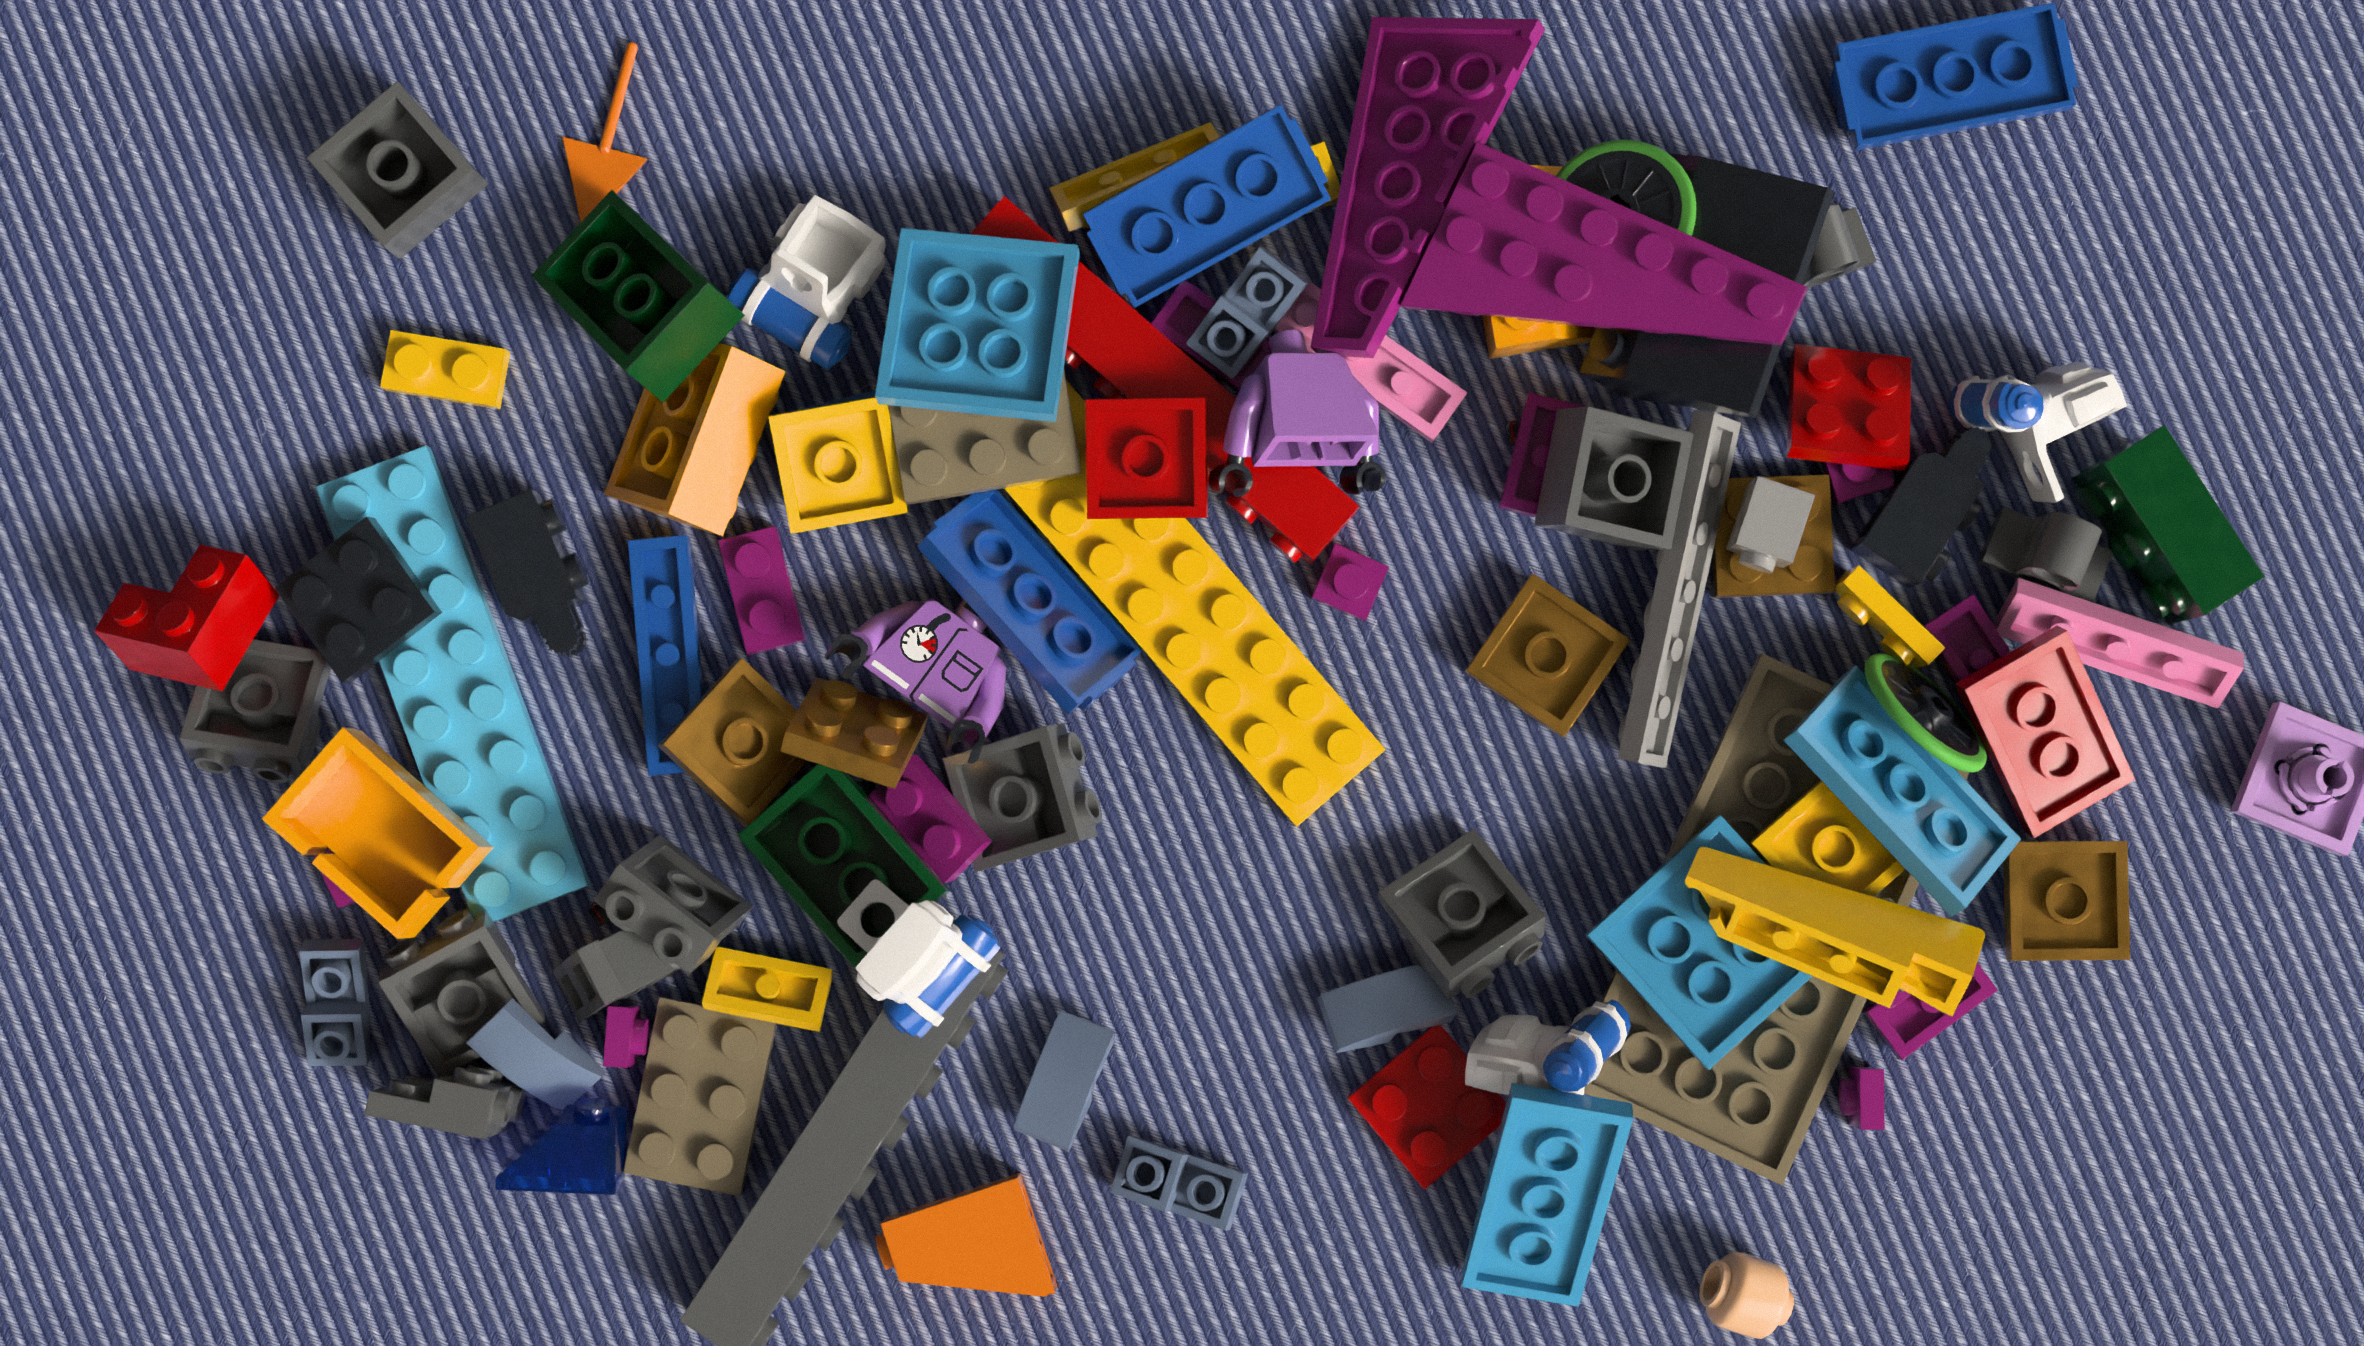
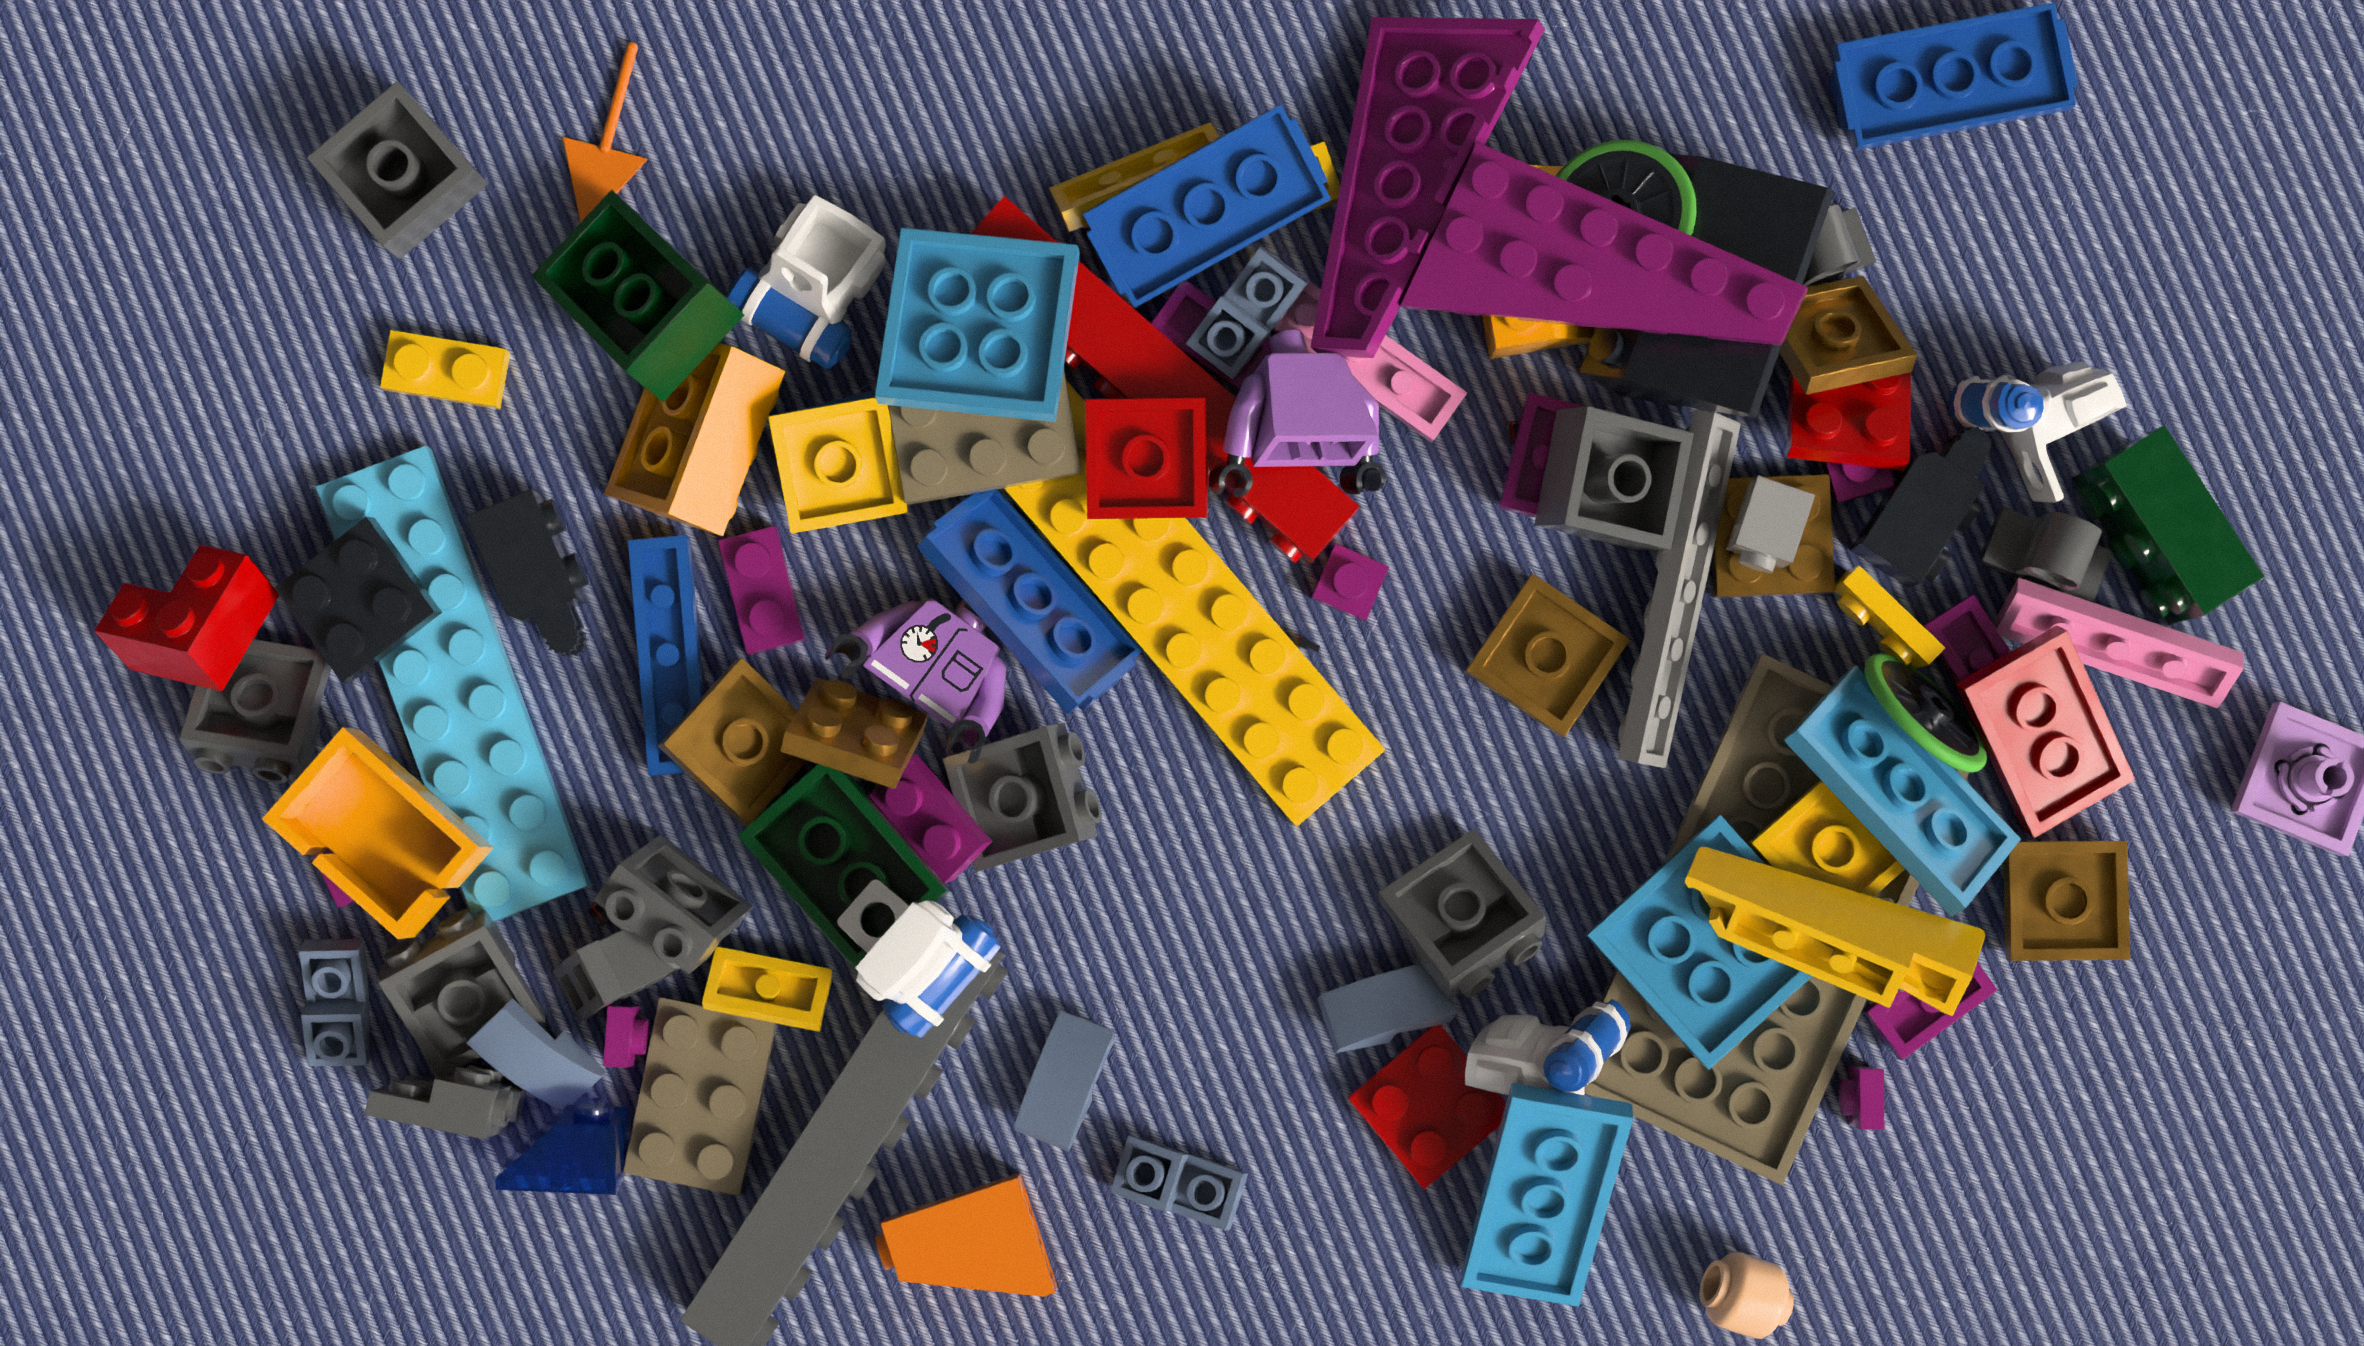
none -> black piece [1297,636,1320,652]
none -> pearl gold plate [1779,276,1917,395]

